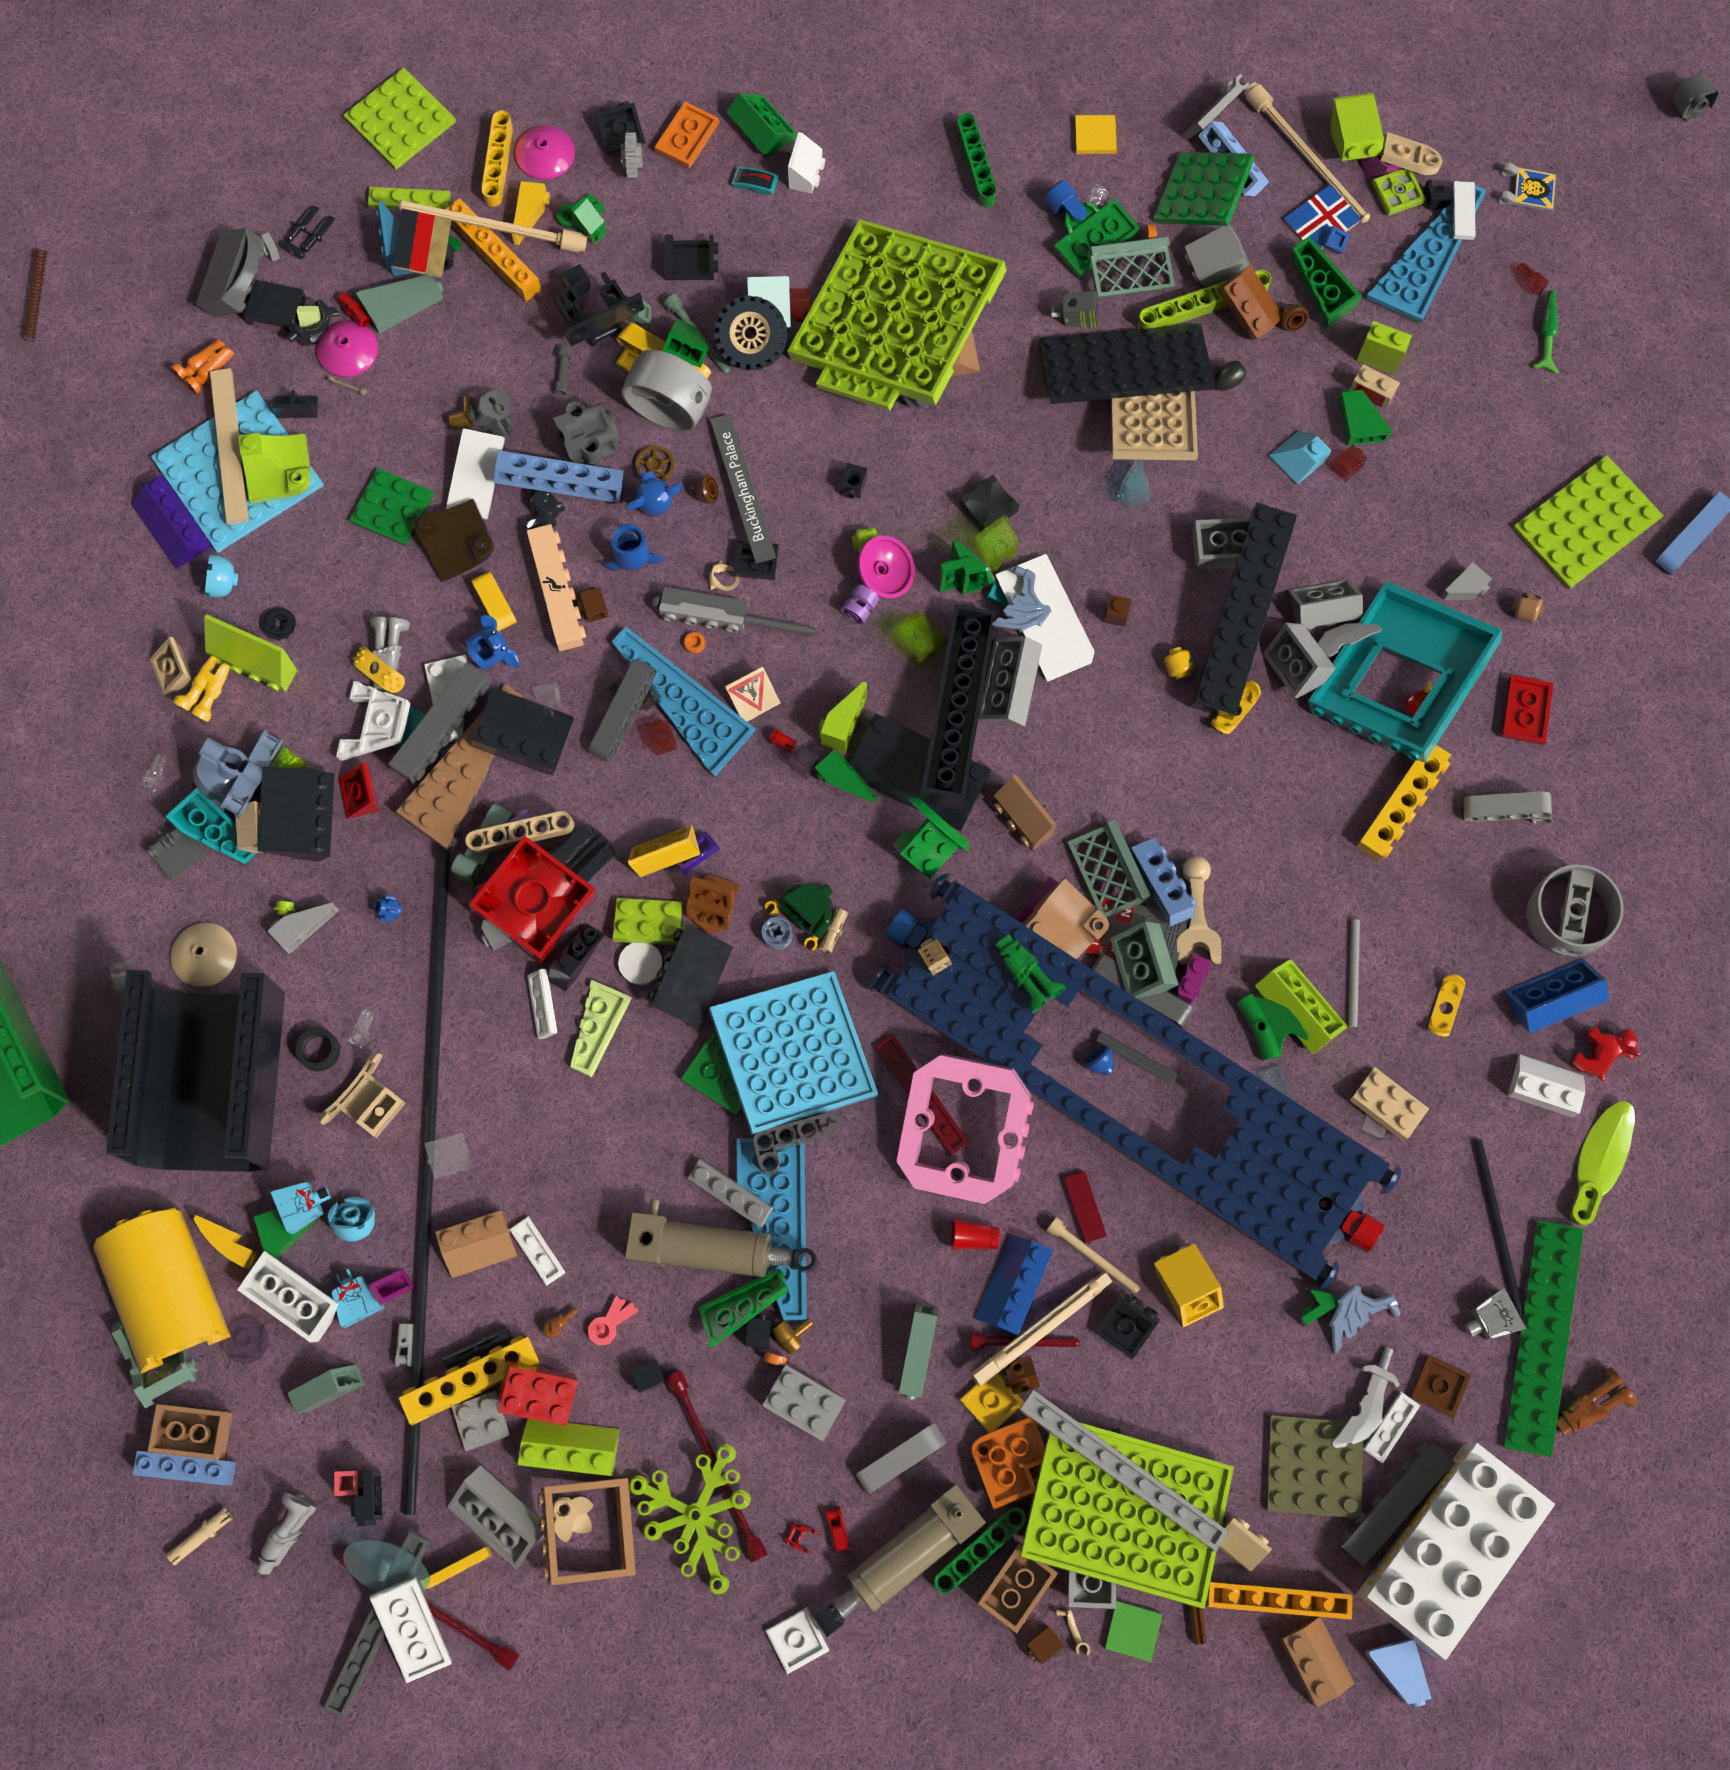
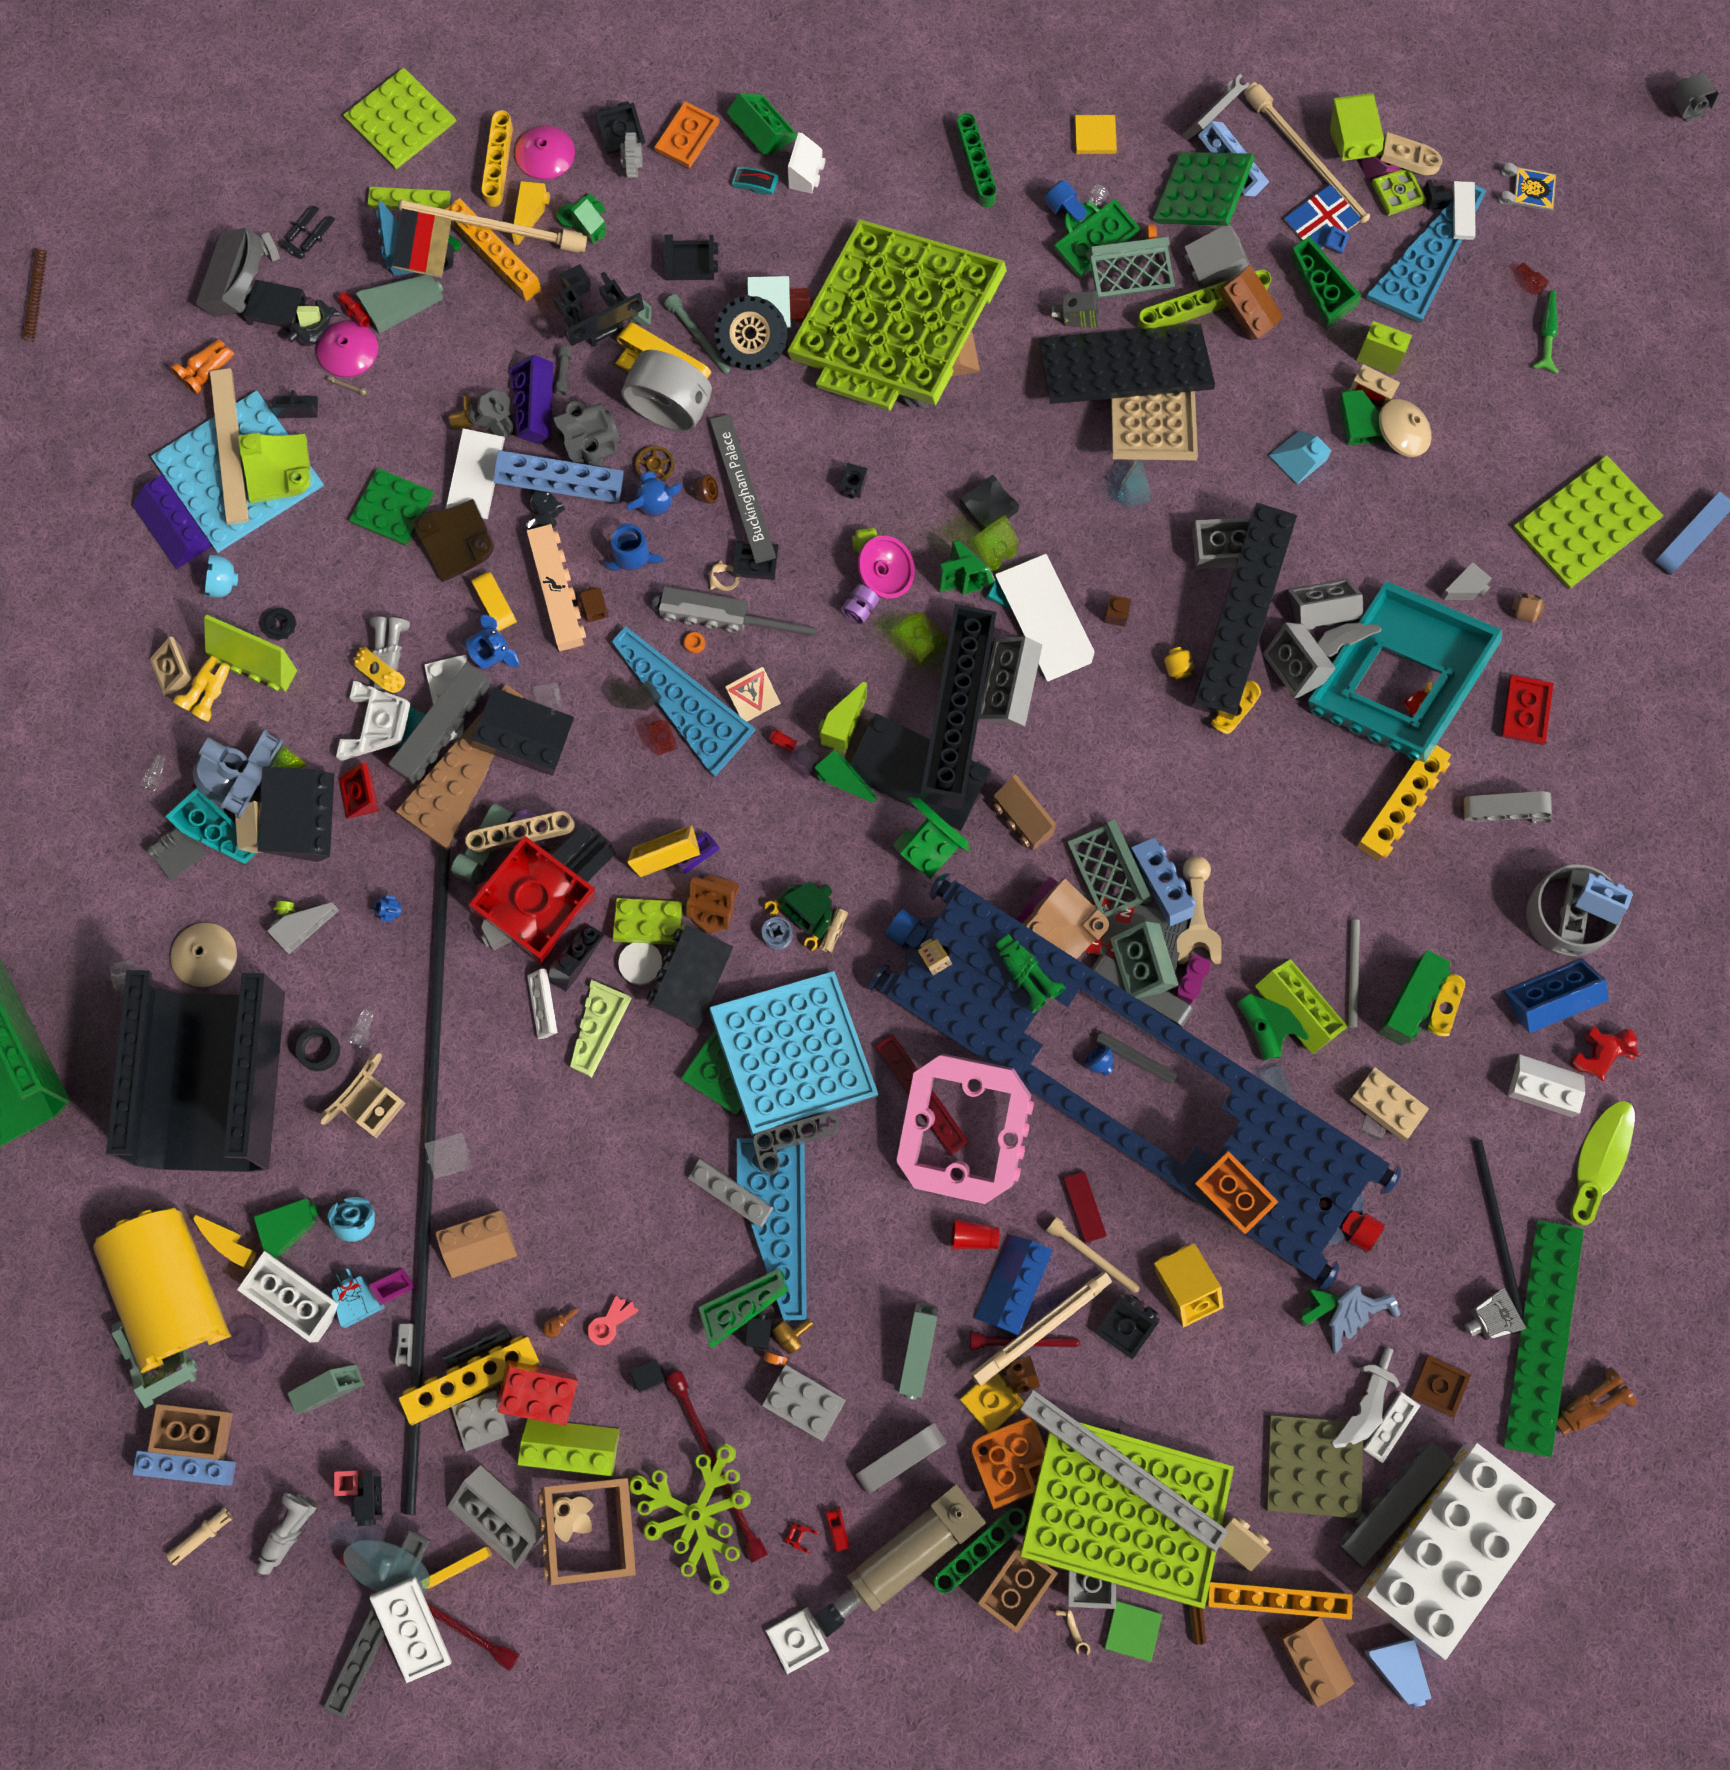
medium azure torso [271,1182,331,1234] -> none
white tile [509,1216,566,1286] -> none
dark grey beam [589,659,656,763] -> none
dark tan piece [625,1199,819,1277] -> none
green slope [662,318,709,368] -> none
sand blue animal [992,565,1052,632] -> none
reddish brown brick [1026,1625,1064,1664] -> none
pearl dark grey animal [1214,361,1247,391] -> none
reddish brown brick [1281,304,1309,332] -> none
clear red brick [1331,444,1367,481] -> none
none -> dark purple wedge [509,354,554,444]
none -> orange brick [1194,1151,1278,1234]
none -> green brick [1378,949,1451,1046]
none -> tan dish [1379,399,1431,457]
none -> light blue brick [1576,873,1633,925]

